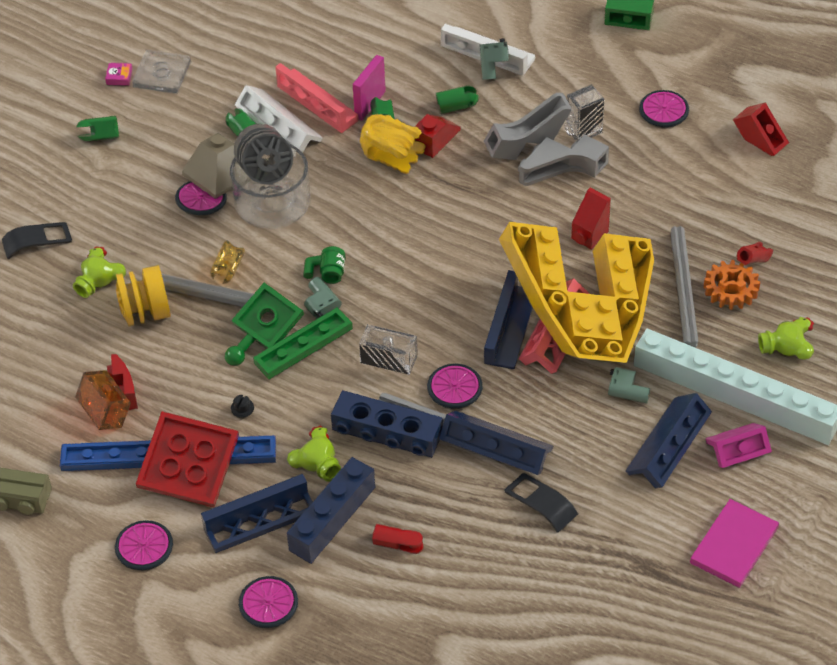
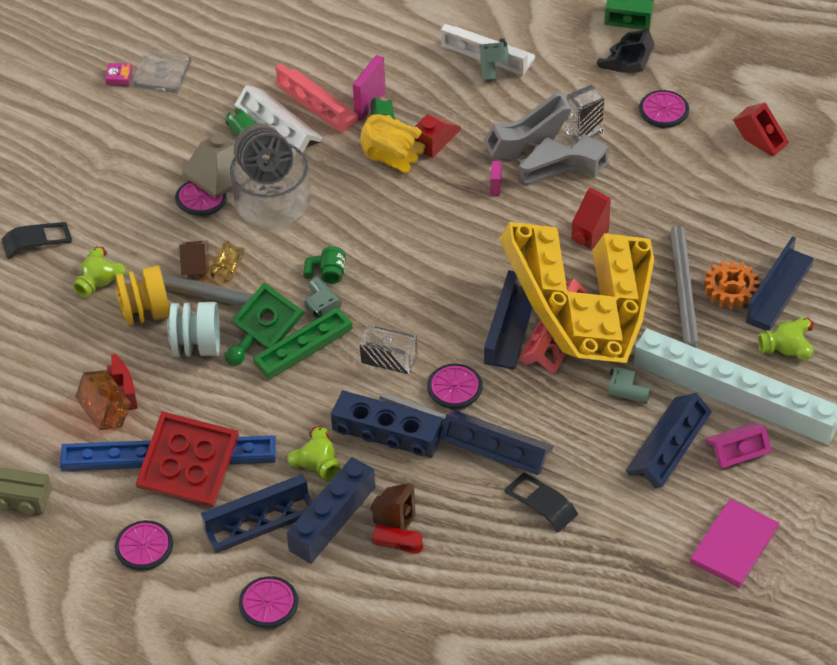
green piece [76,116,119,141] -> none
black piece [231,395,254,418] -> none
green piece [436,85,479,114] -> none
red bar [736,241,773,265] -> none
none -> light aqua wheel [167,302,220,357]
none -> reddish brown slope [179,240,209,279]
none -> reddish brown slope [371,483,416,530]
none -> dark pink tile [490,161,502,196]
none -> black slope [596,29,655,72]
none -> dark blue panel [746,236,814,331]

